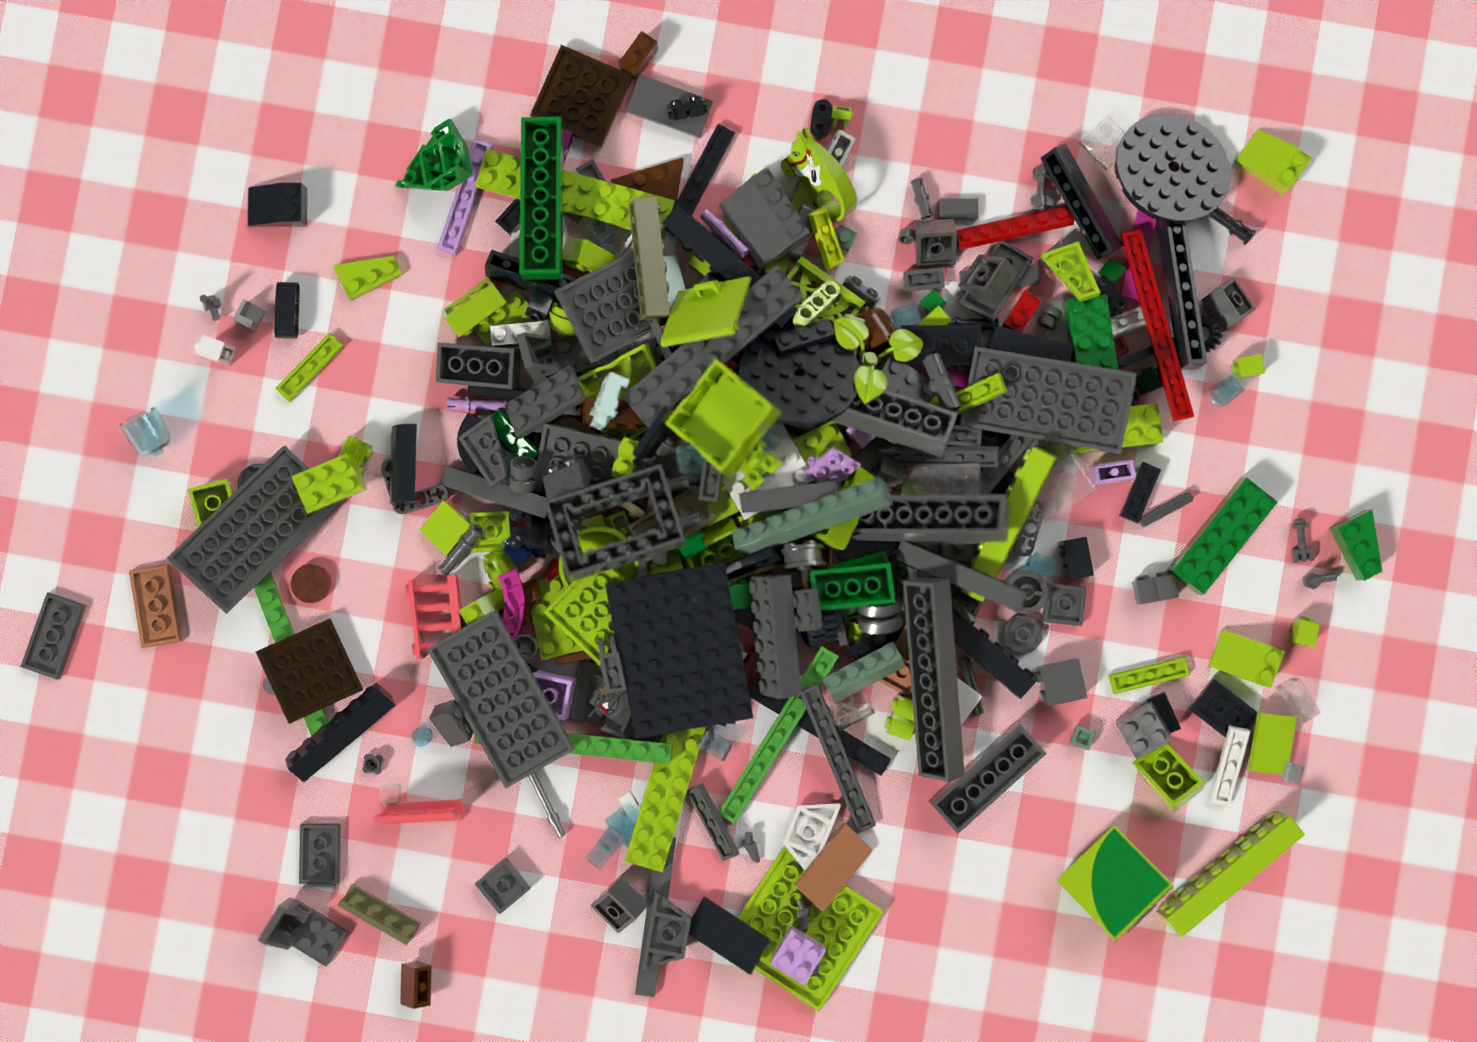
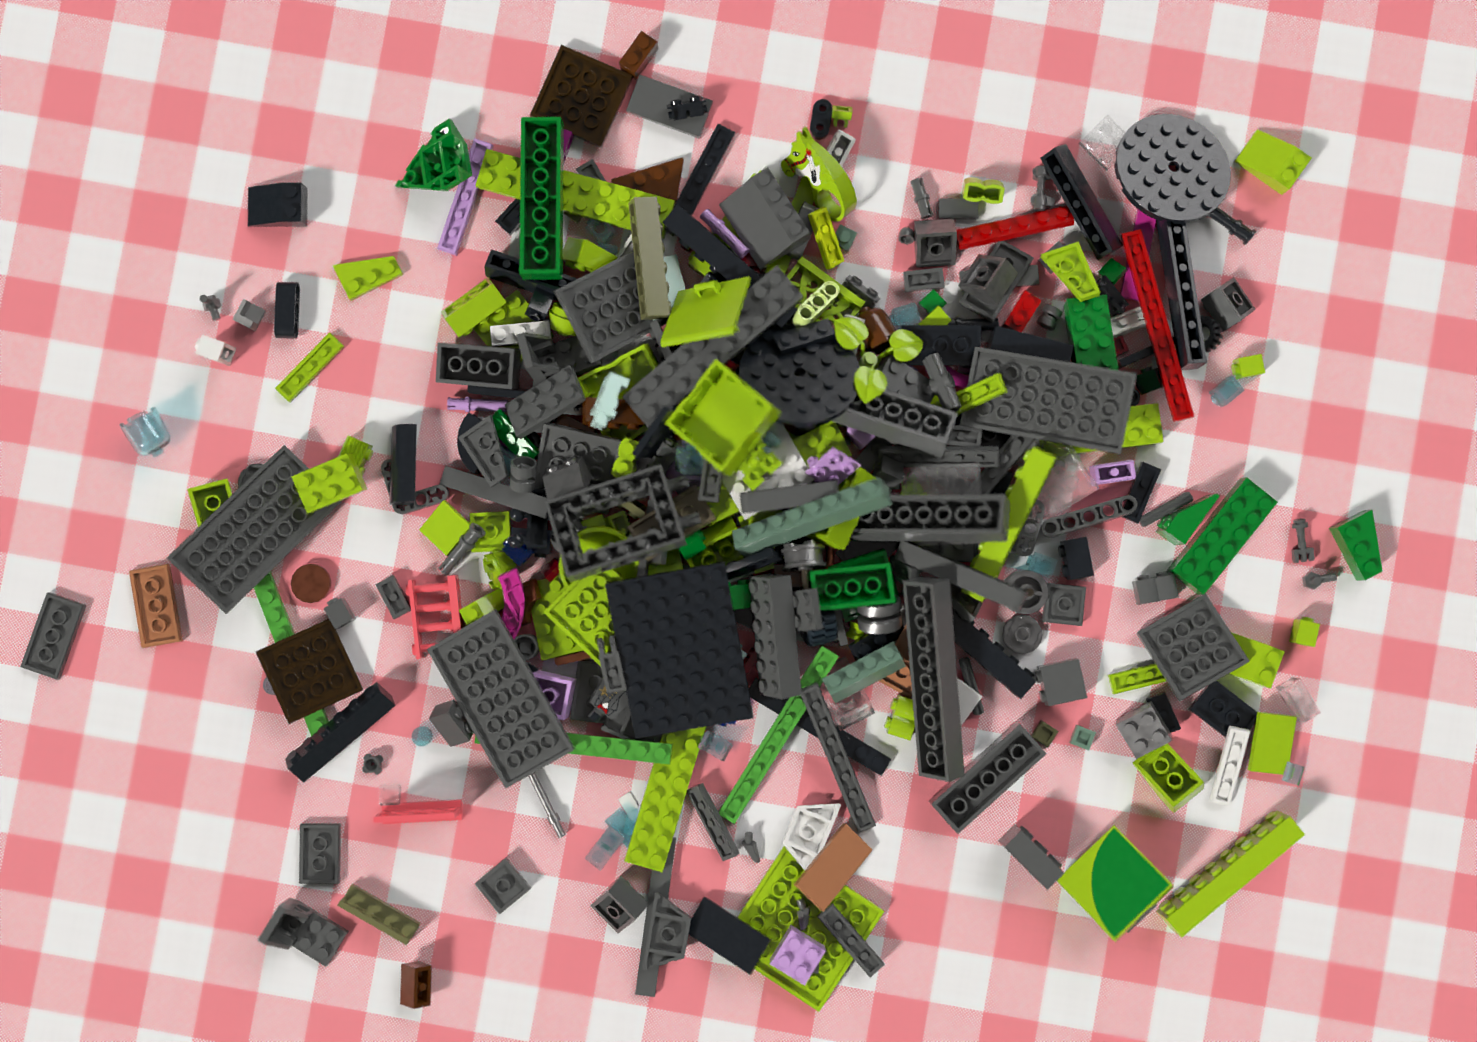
none -> dark grey brick [323,597,356,629]
none -> dark grey plate [375,575,411,619]
none -> dark grey tile [817,903,885,977]
none -> lime brick [962,177,1005,204]
none -> dark grey brick [998,824,1064,890]
none -> olive tile [1031,720,1059,748]
none -> dark grey beam [1041,495,1137,538]
none -> dark grey plate [1136,594,1250,702]
none -> green slope [1155,493,1220,545]

